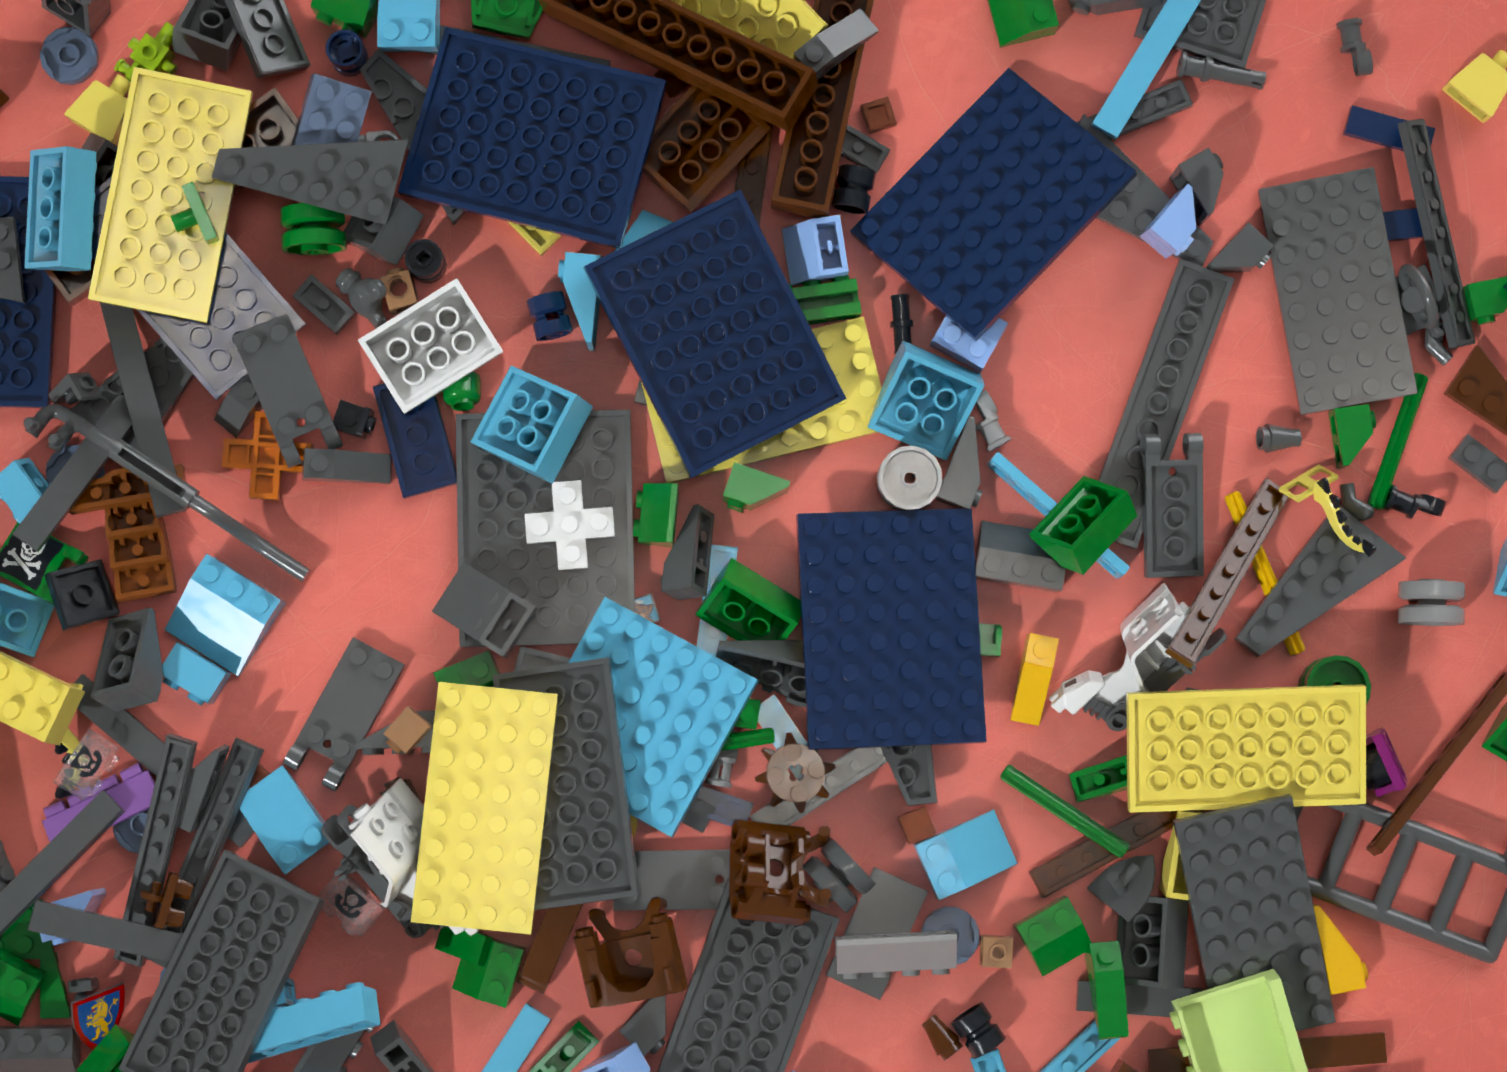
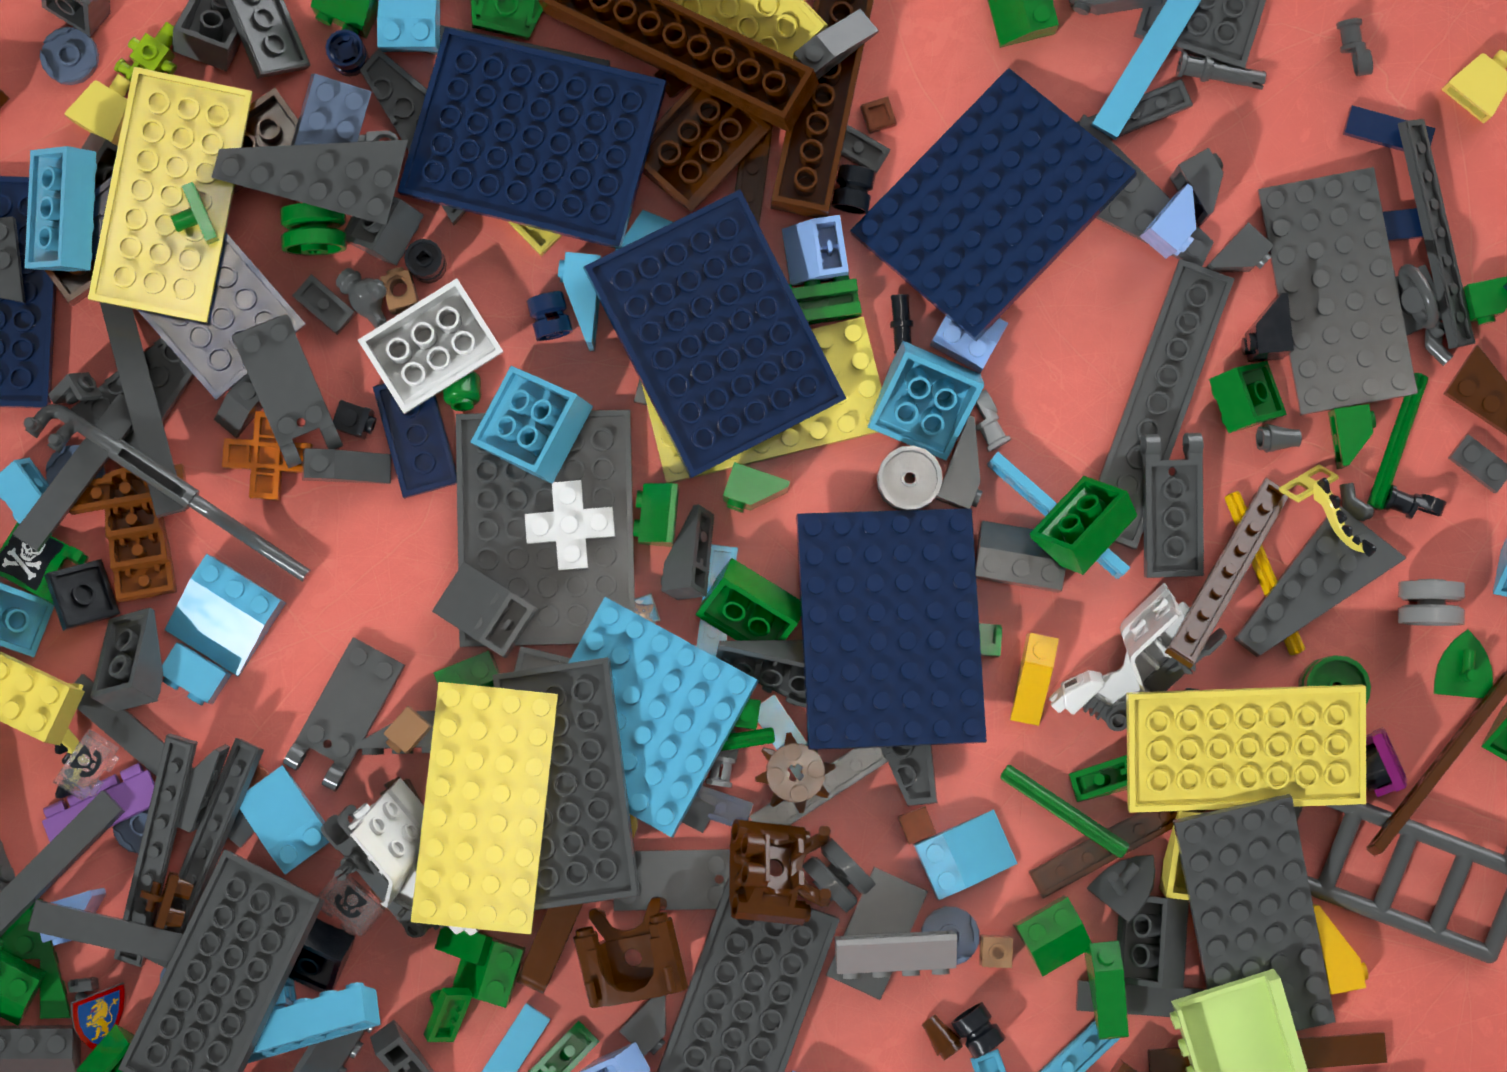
none -> black slope [289,918,356,992]
none -> green tile [423,988,473,1042]
none -> green slope [1209,361,1287,433]
none -> black slope [1241,293,1294,362]
none -> green shield [1433,629,1493,699]

